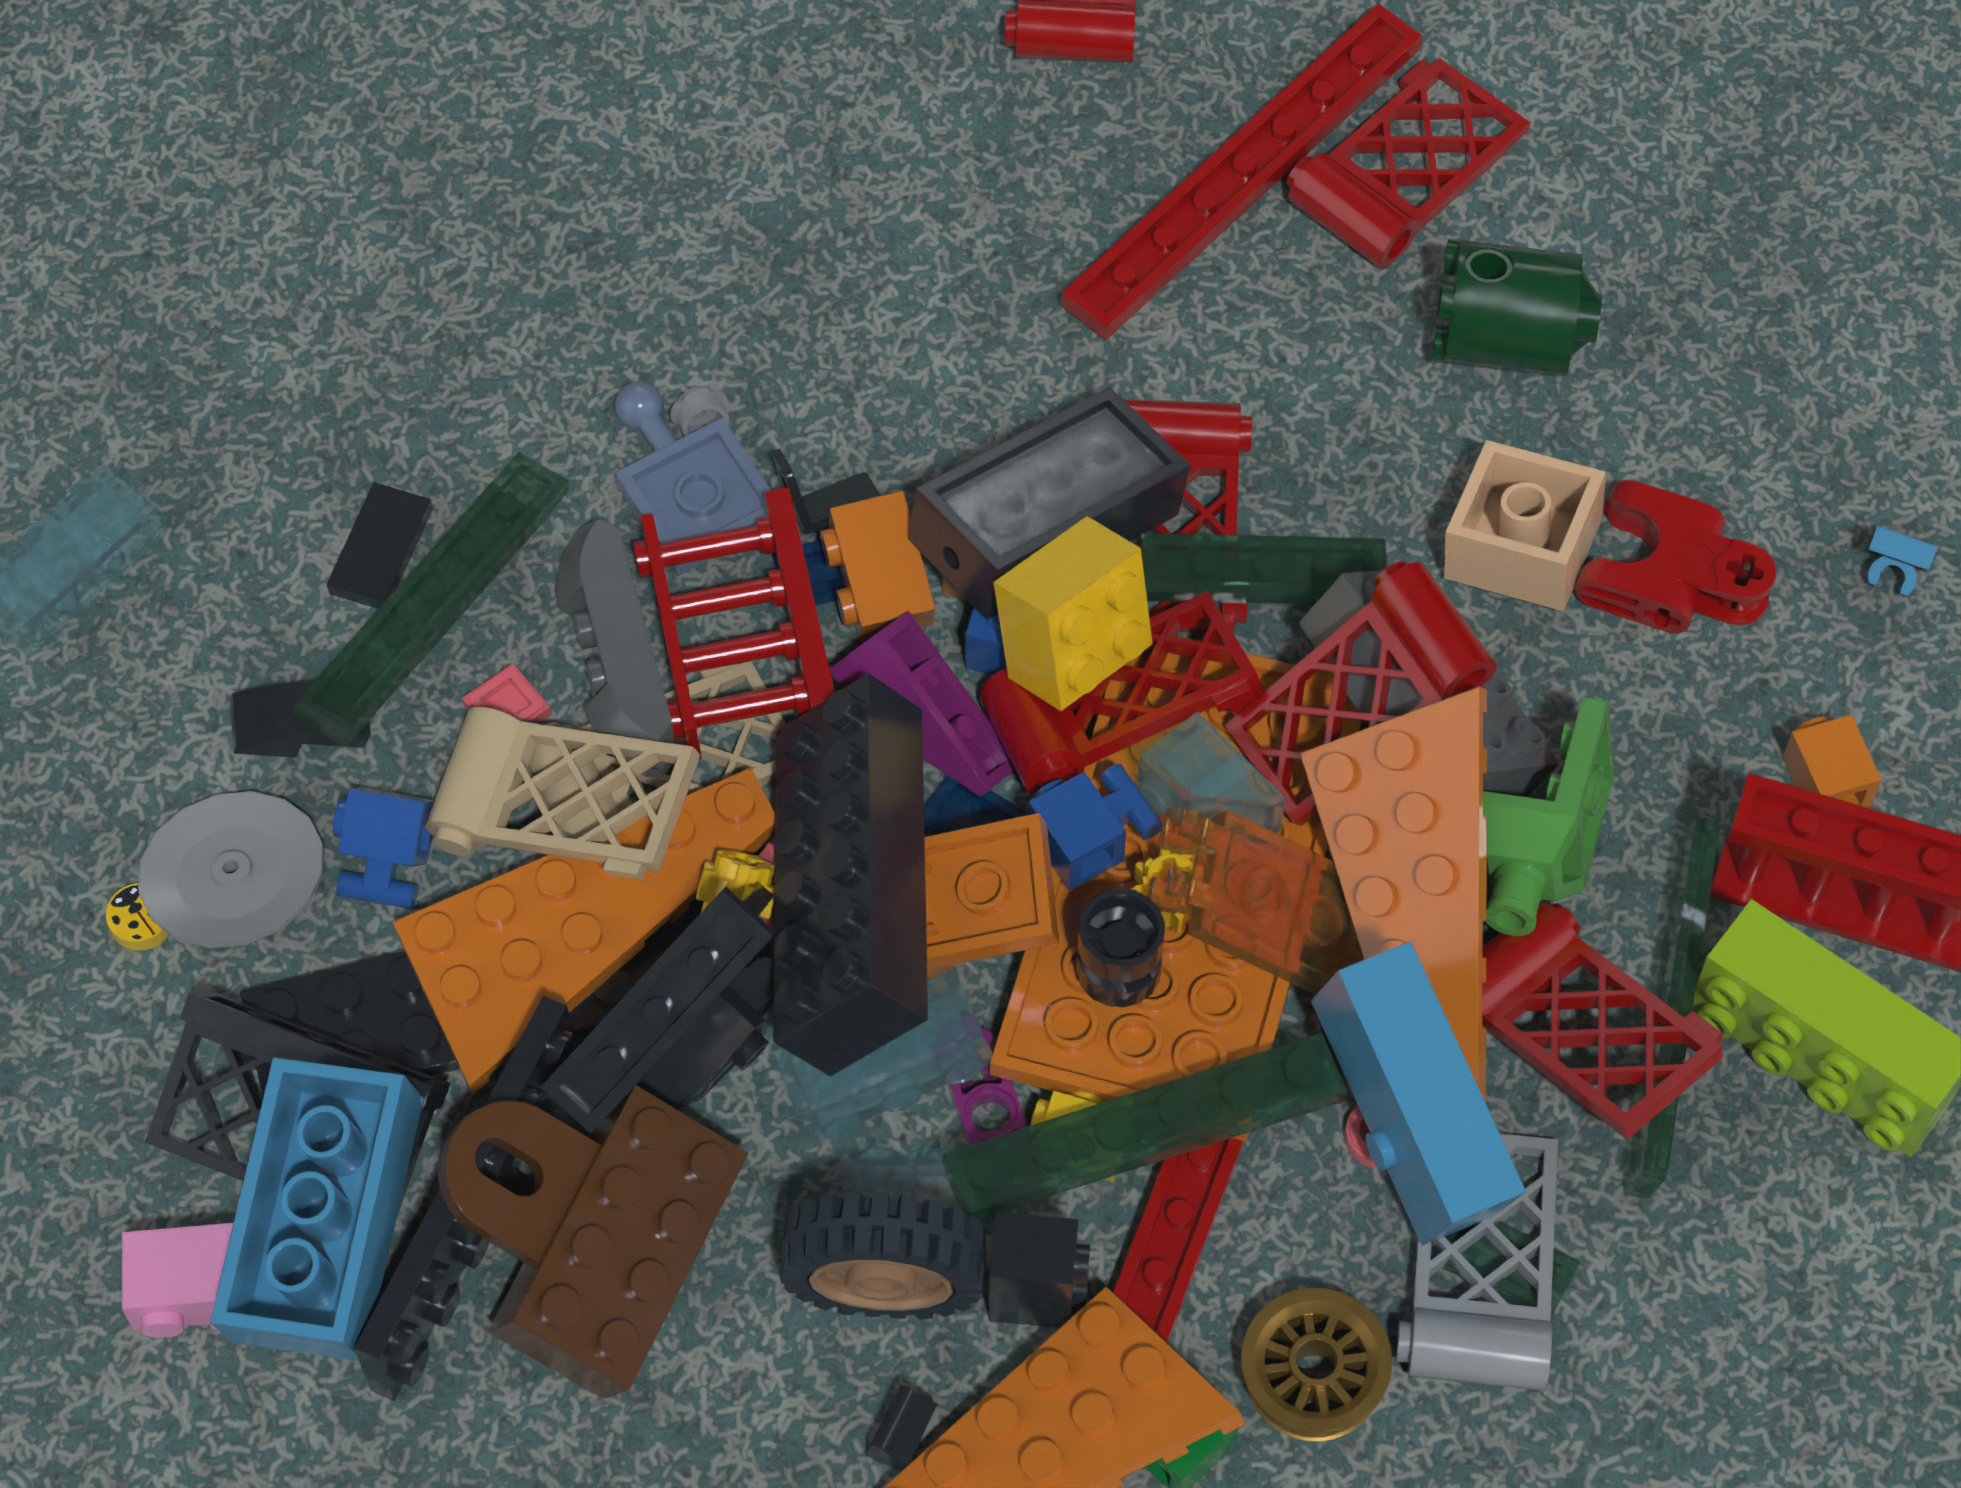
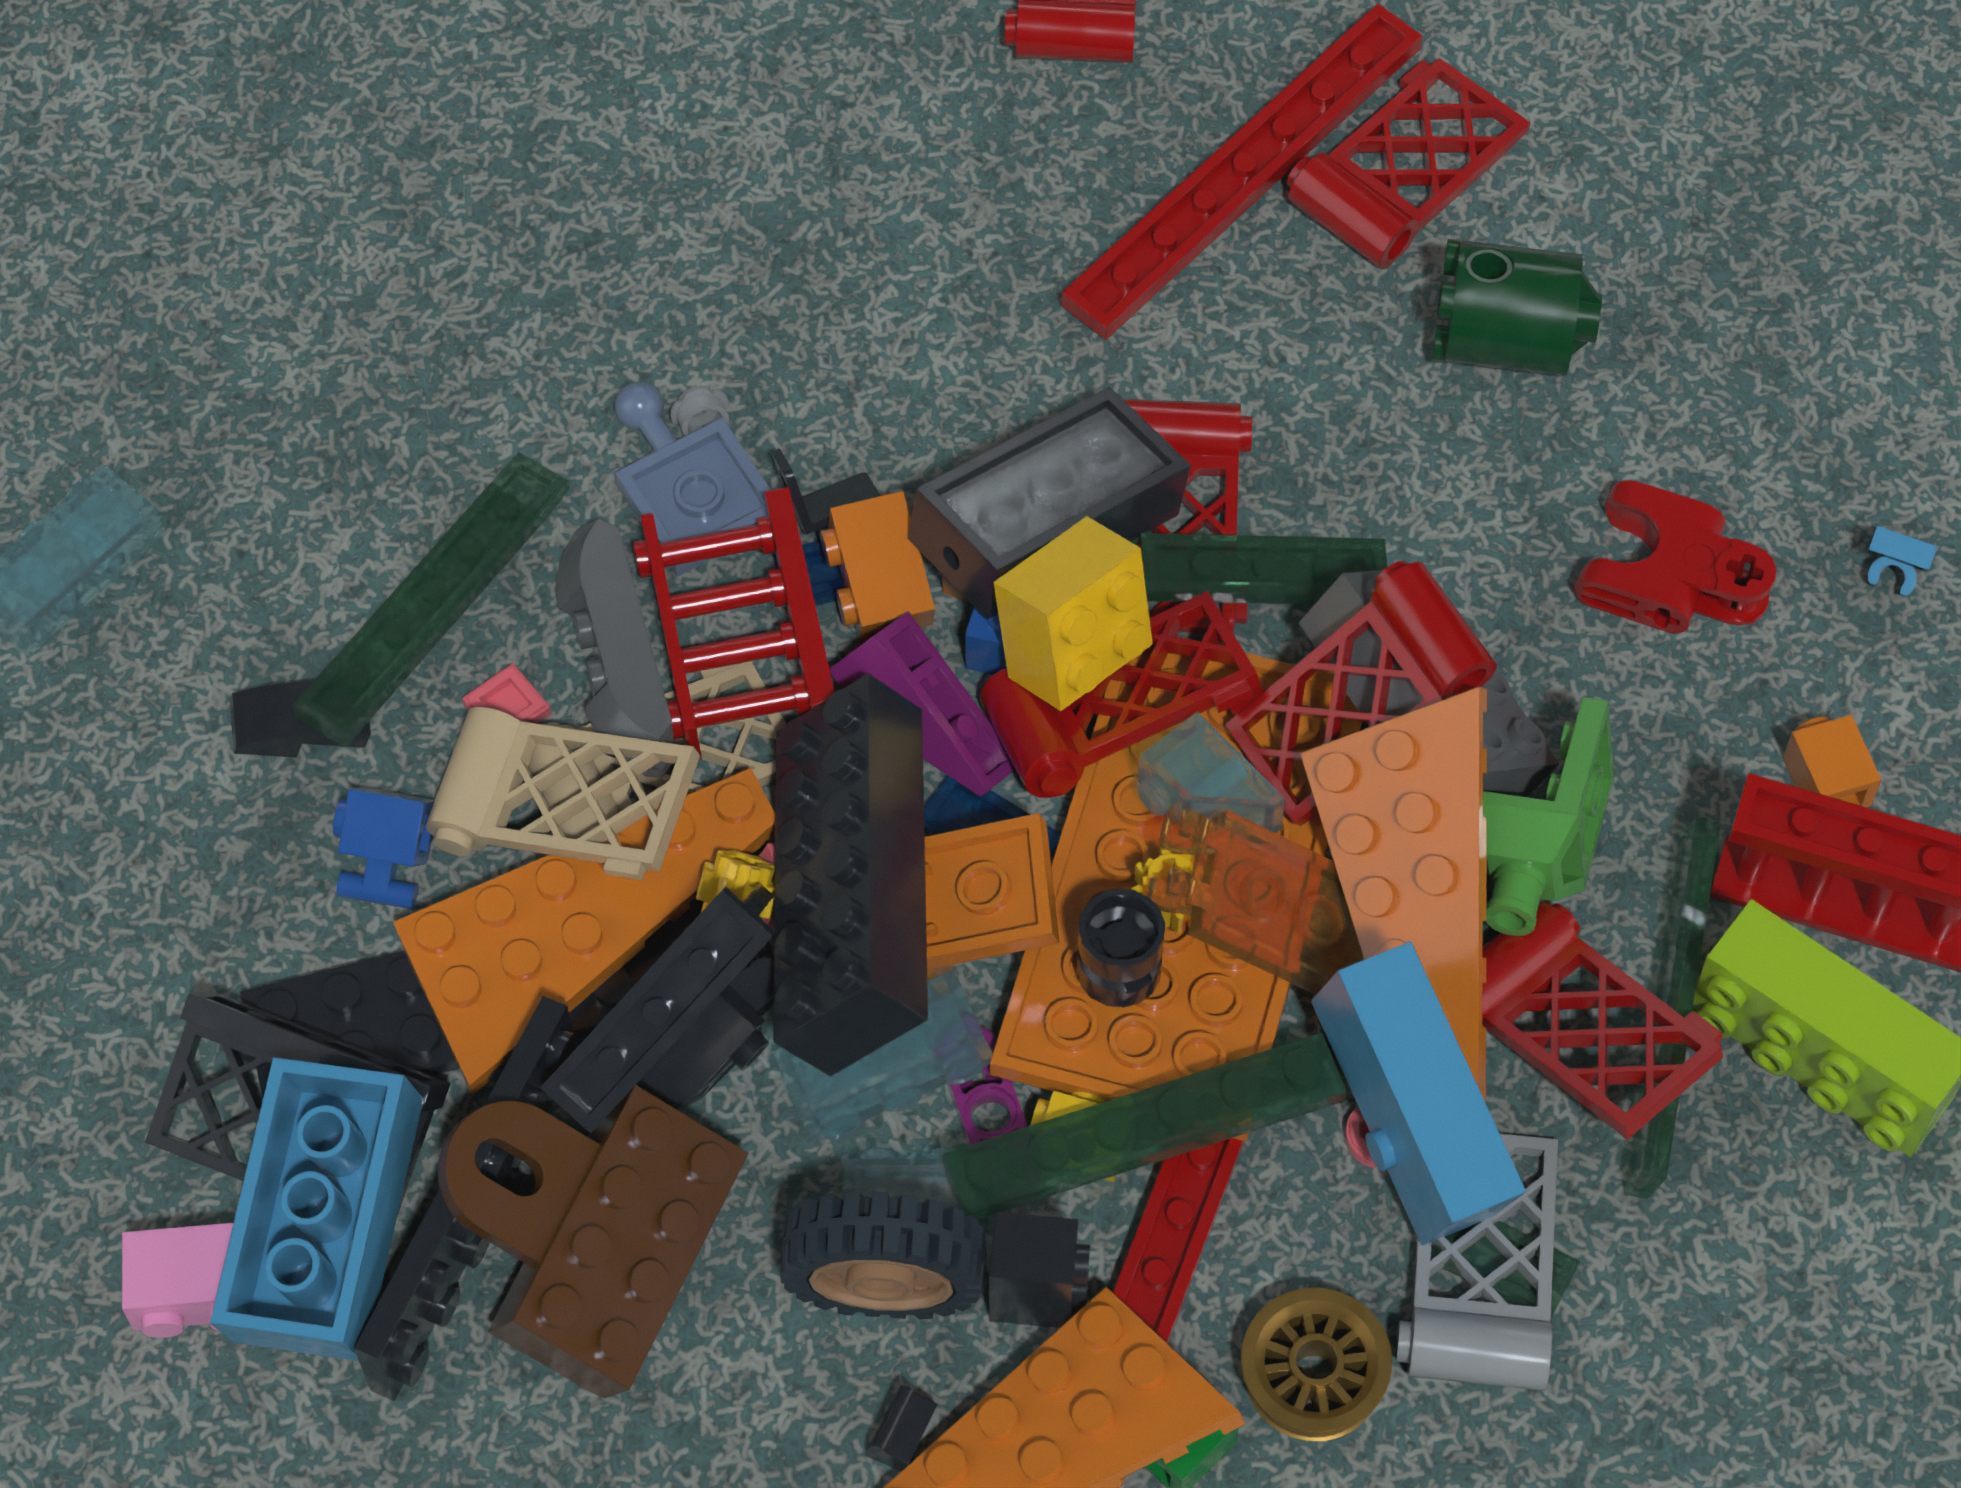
yellow tile [106,883,169,950] -> none
light grey piece [138,791,324,948] -> none
black tile [326,482,433,611] -> none
blue brick [1028,764,1164,891] -> none
light nougat brick [1444,440,1606,612] -> none

